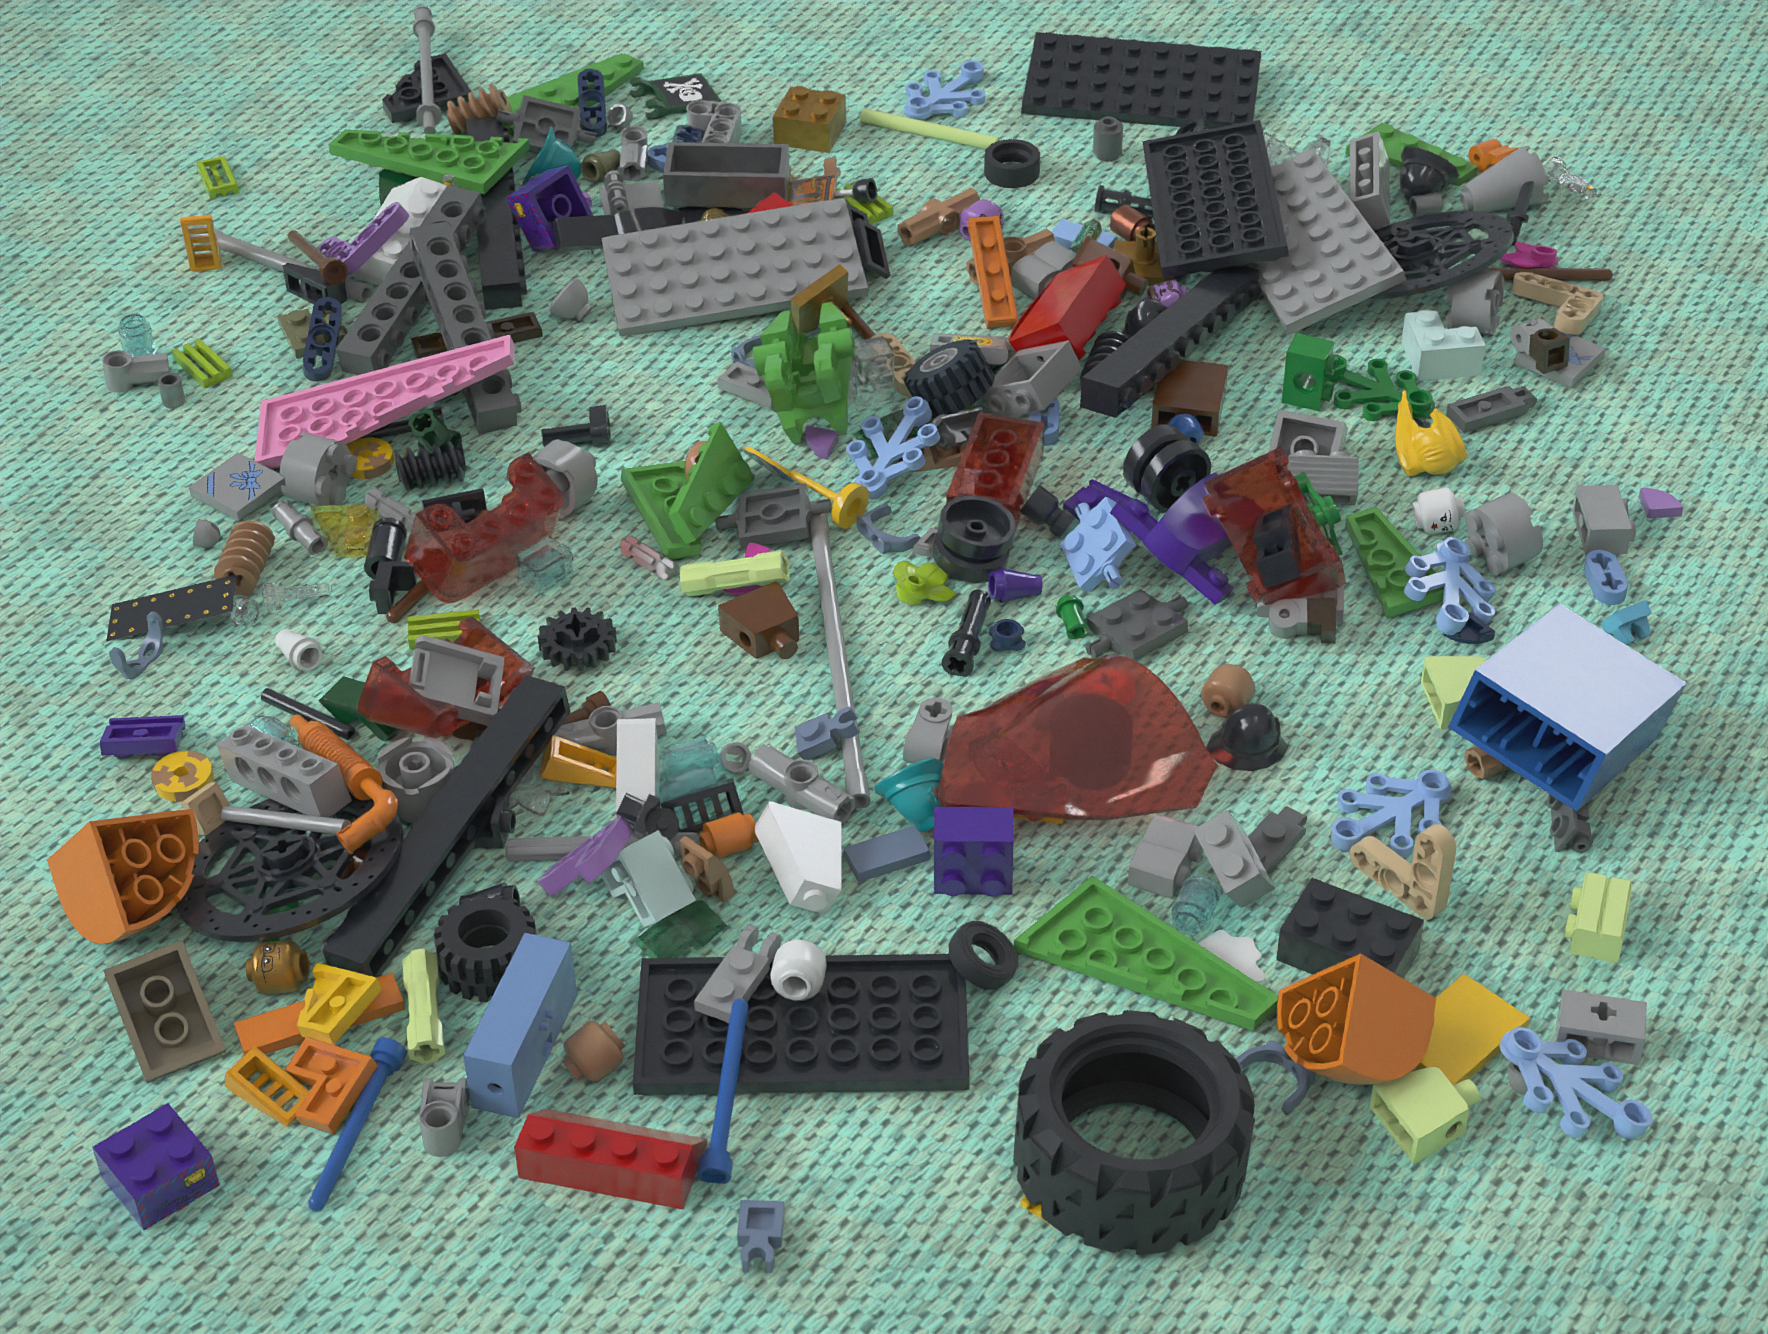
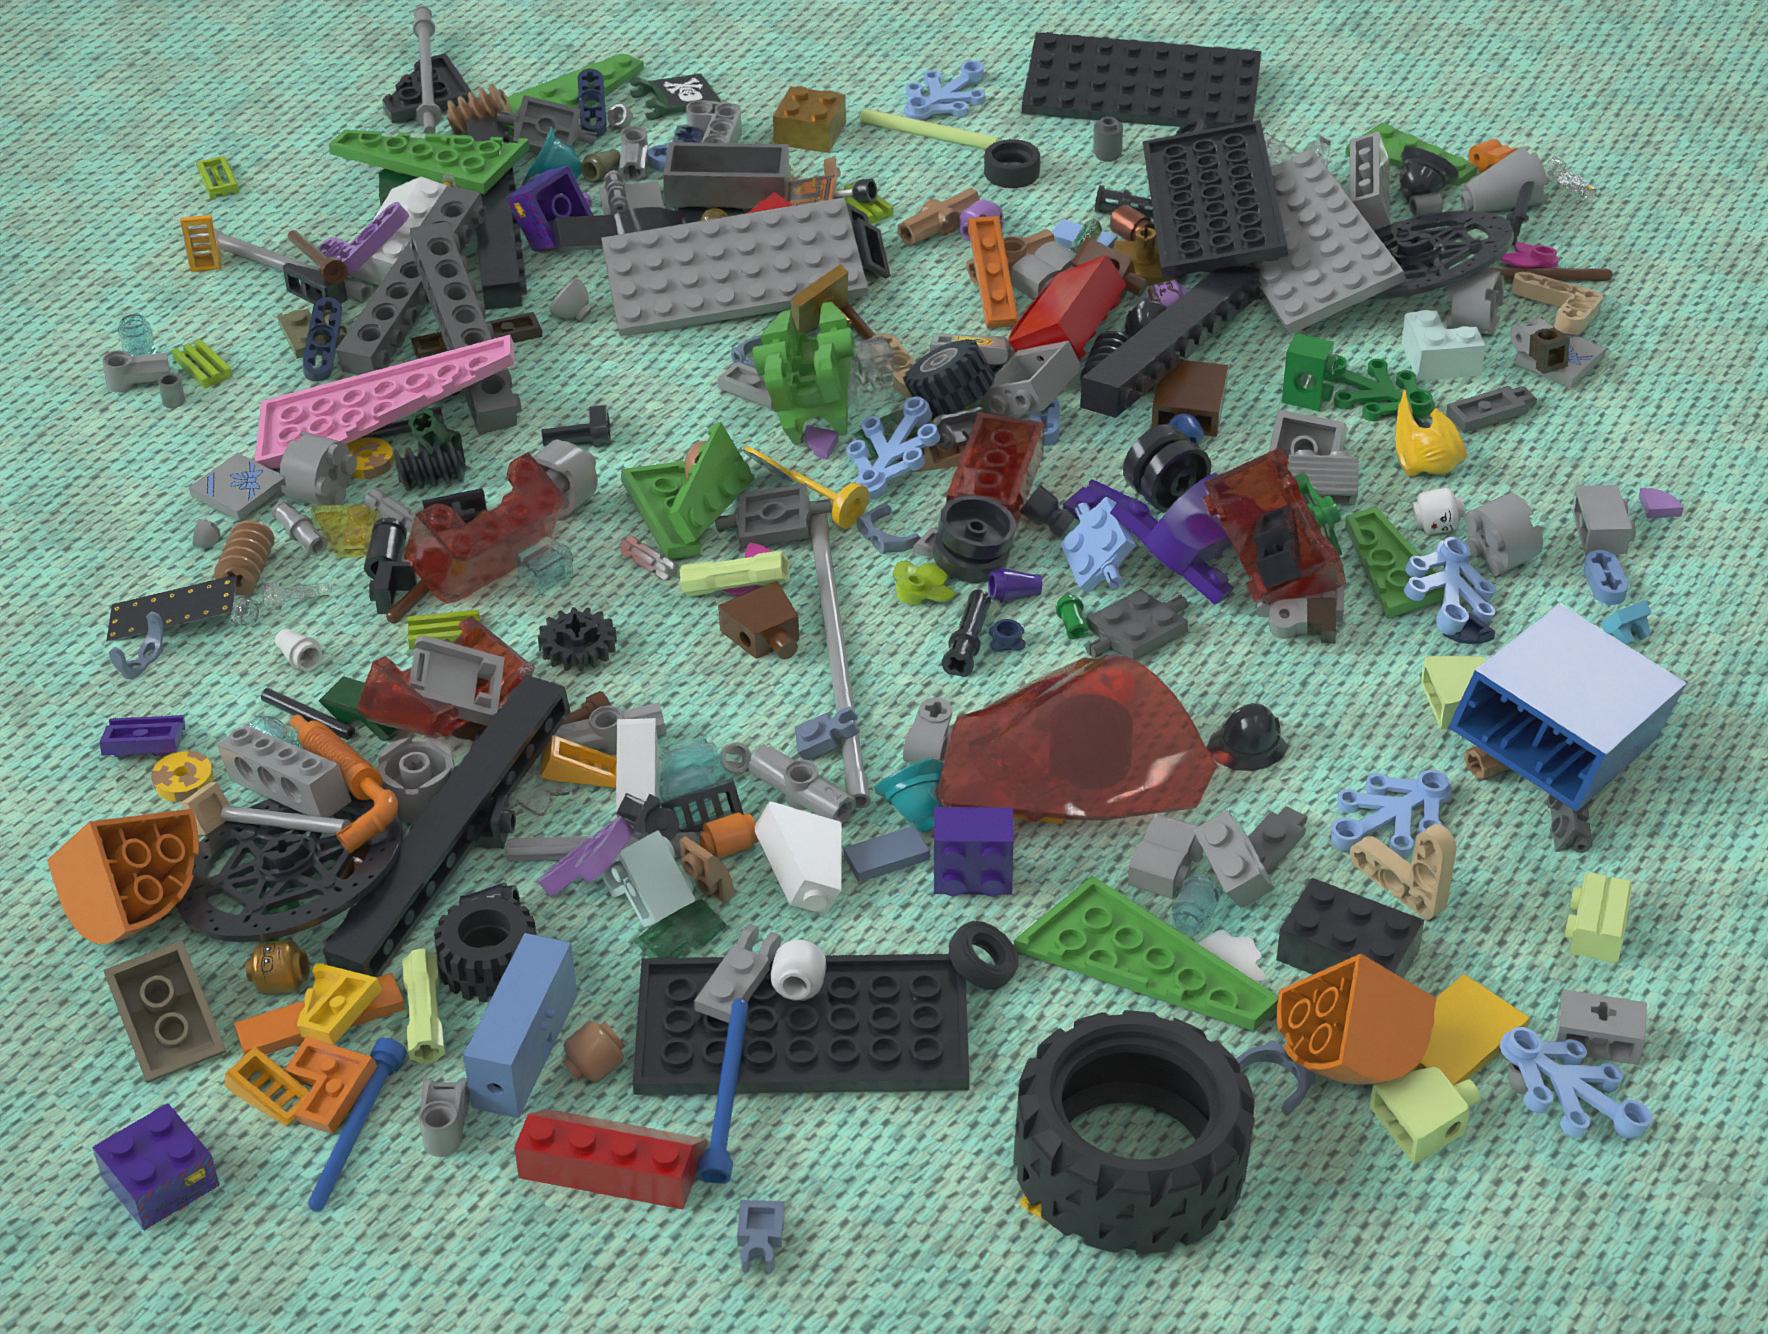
medium nougat head [1201,664,1256,719] -> none

